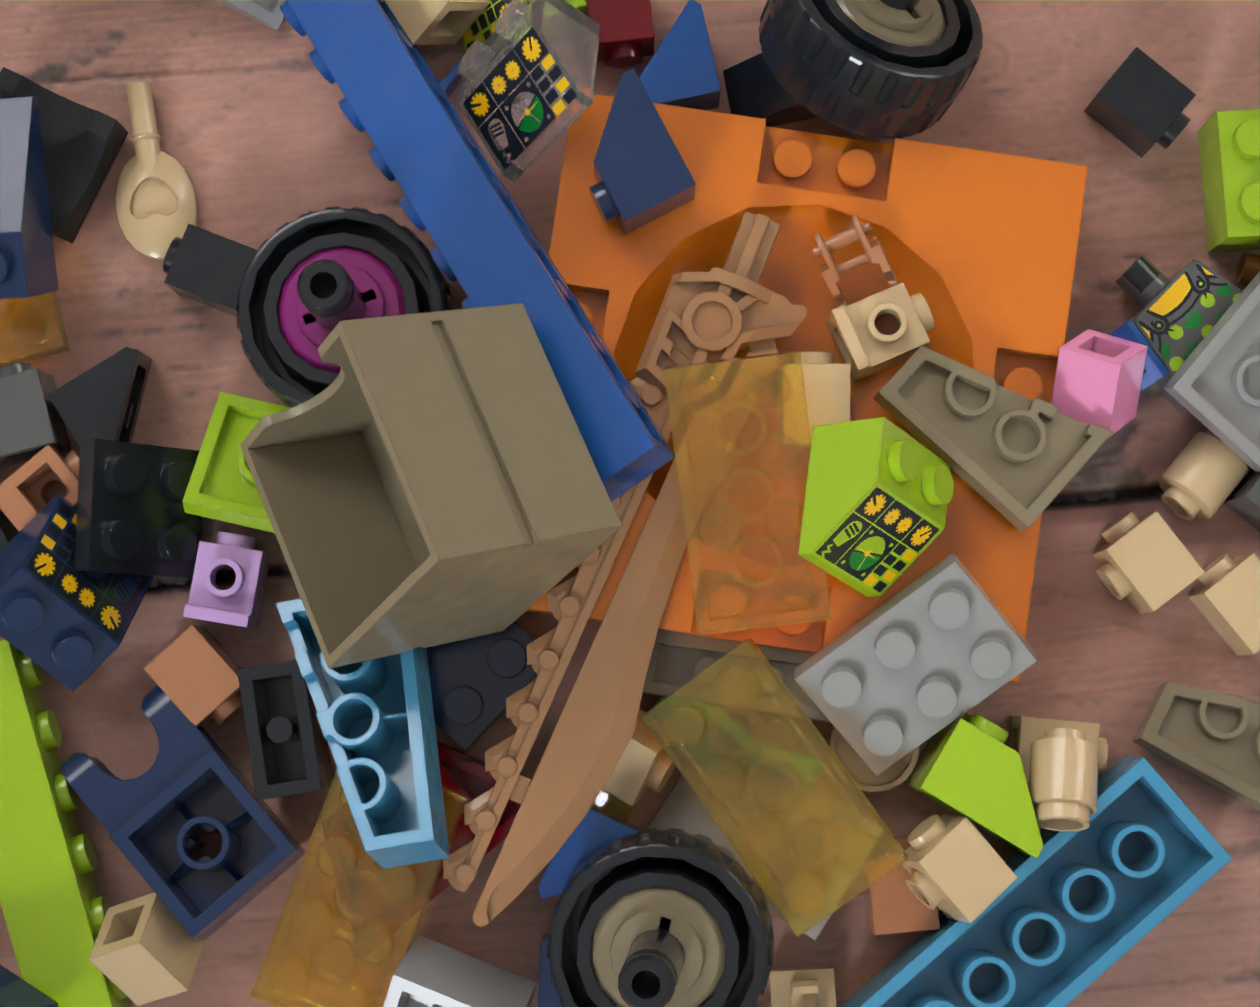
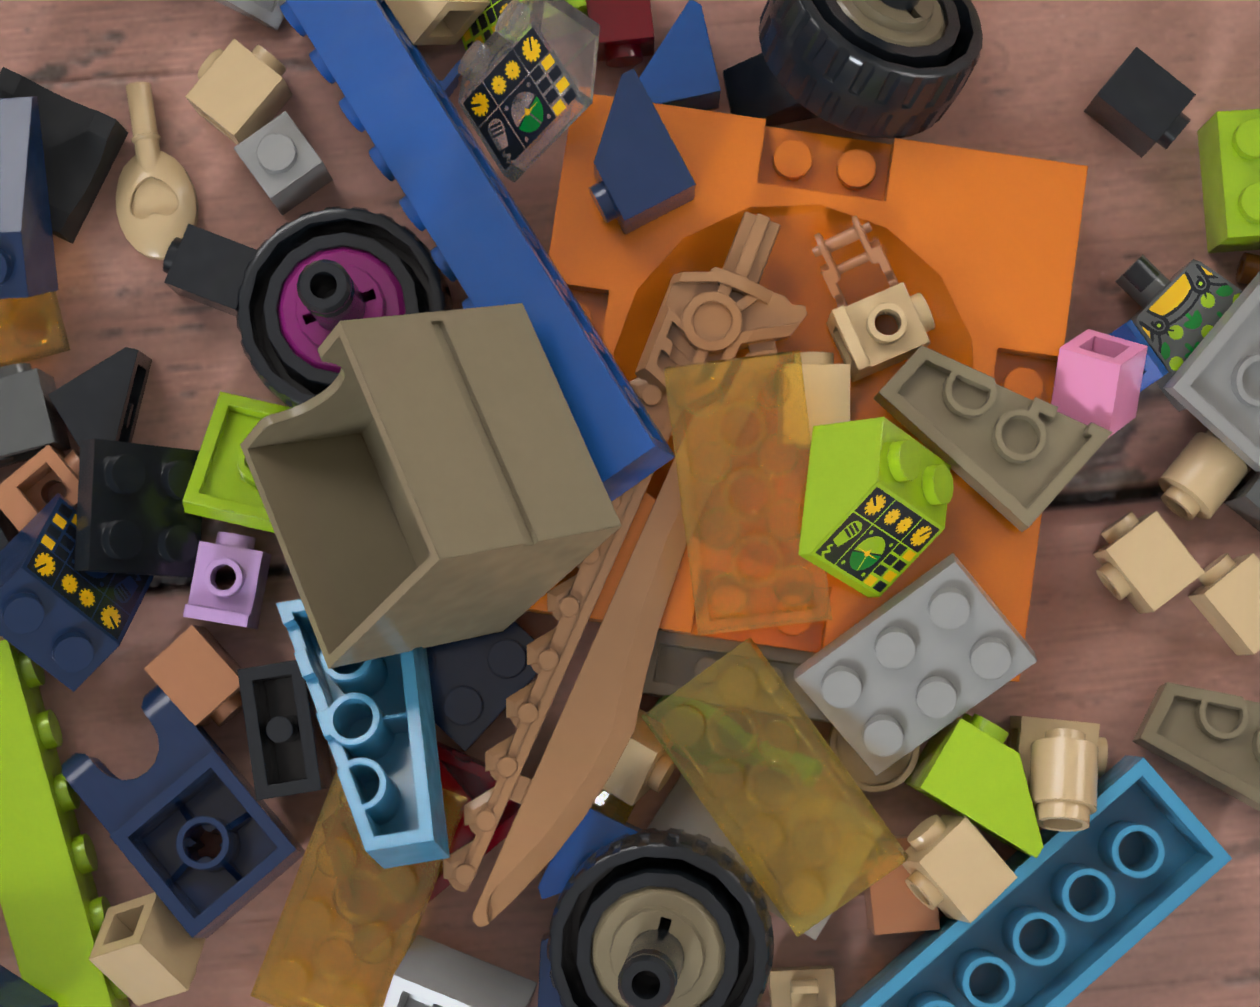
none -> tan brick [185,39,293,145]
none -> light grey brick [234,111,333,216]

